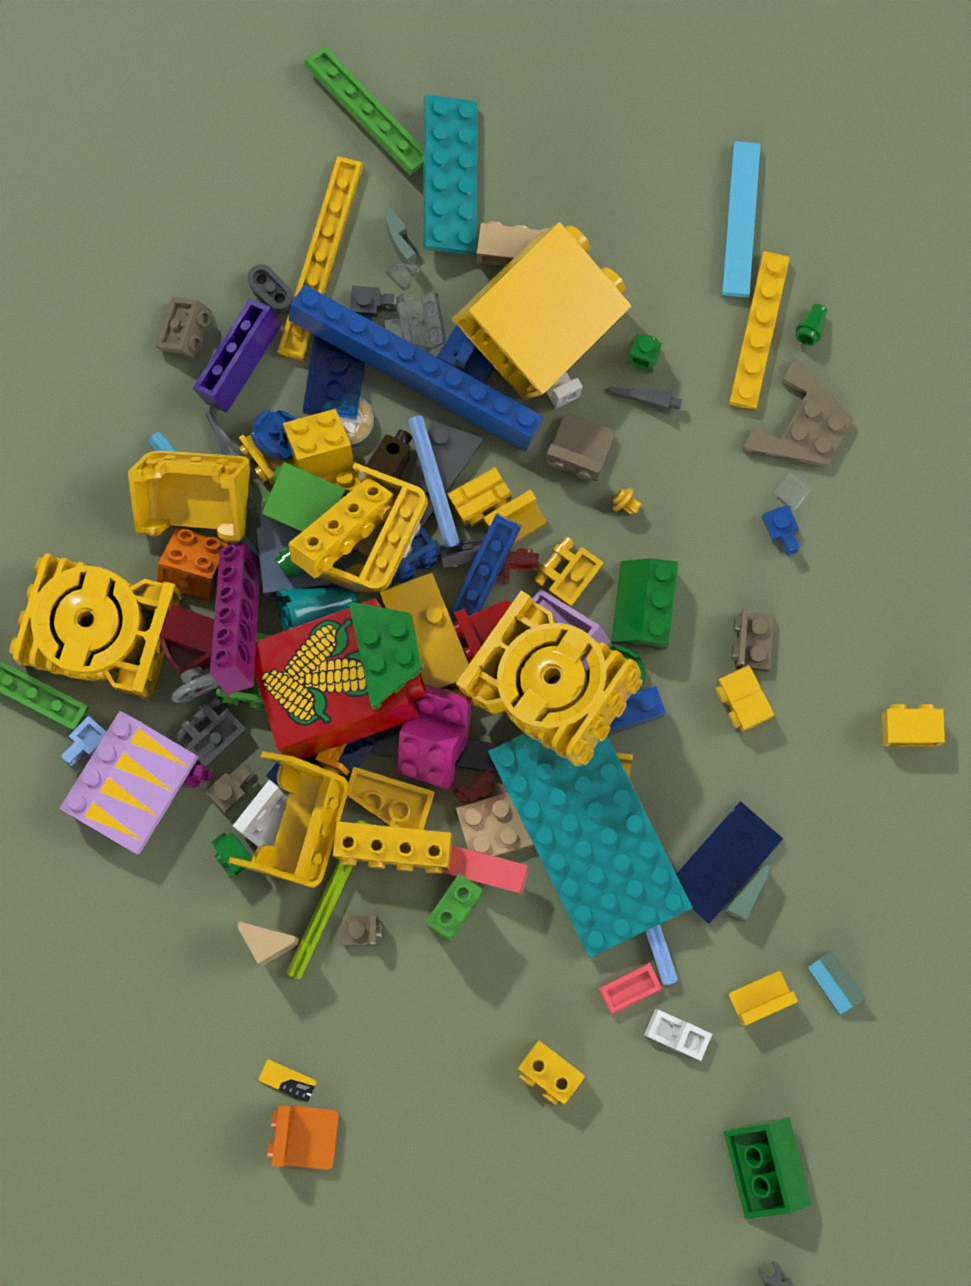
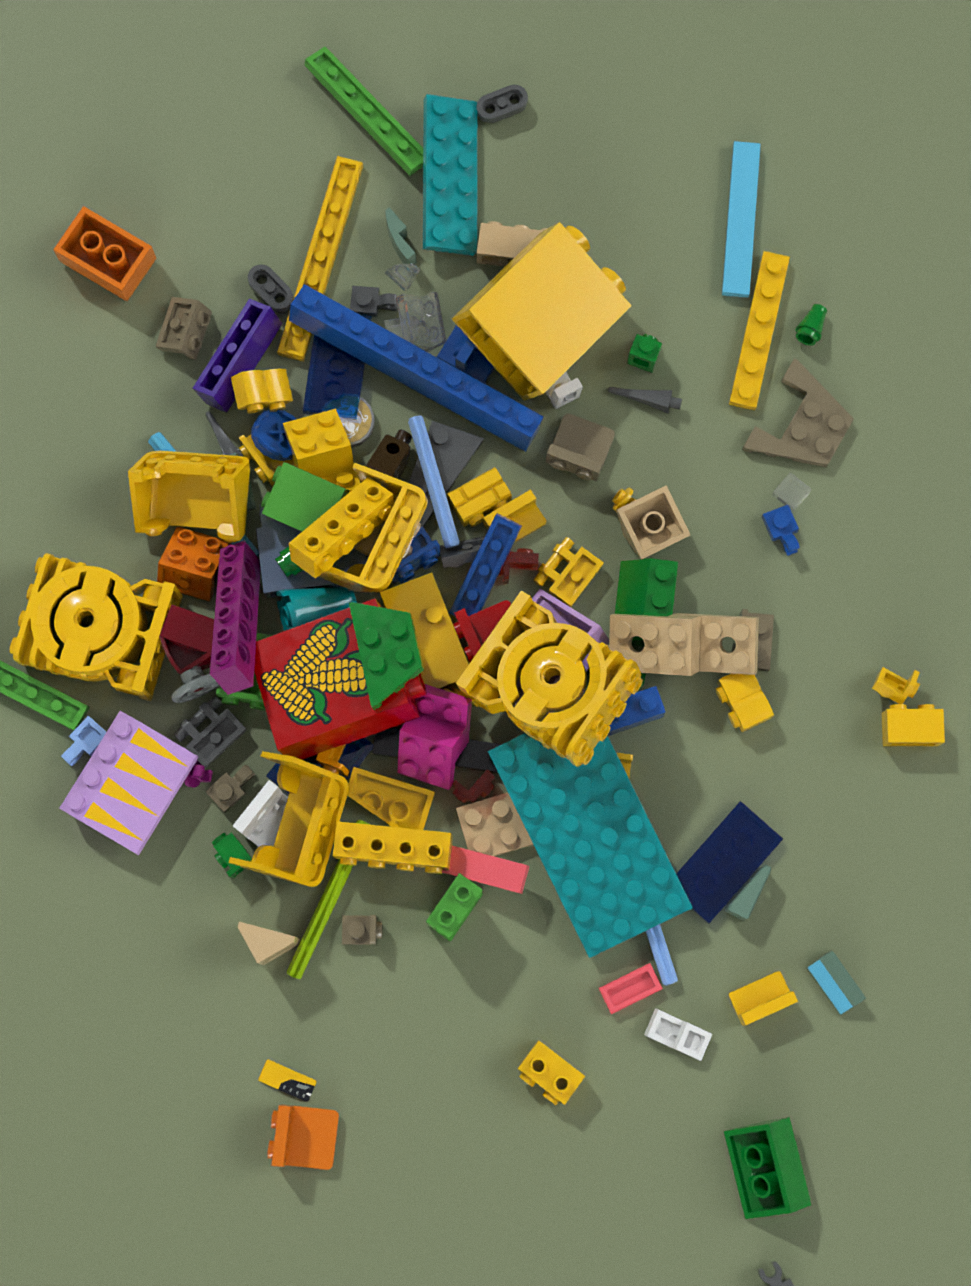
none -> orange brick [53,206,157,301]
none -> yellow brick [231,369,293,414]
none -> dark grey plate [477,85,528,123]
none -> tan bracket [609,613,759,676]
none -> tan slope [616,485,691,560]
none -> yellow bracket [872,667,920,704]

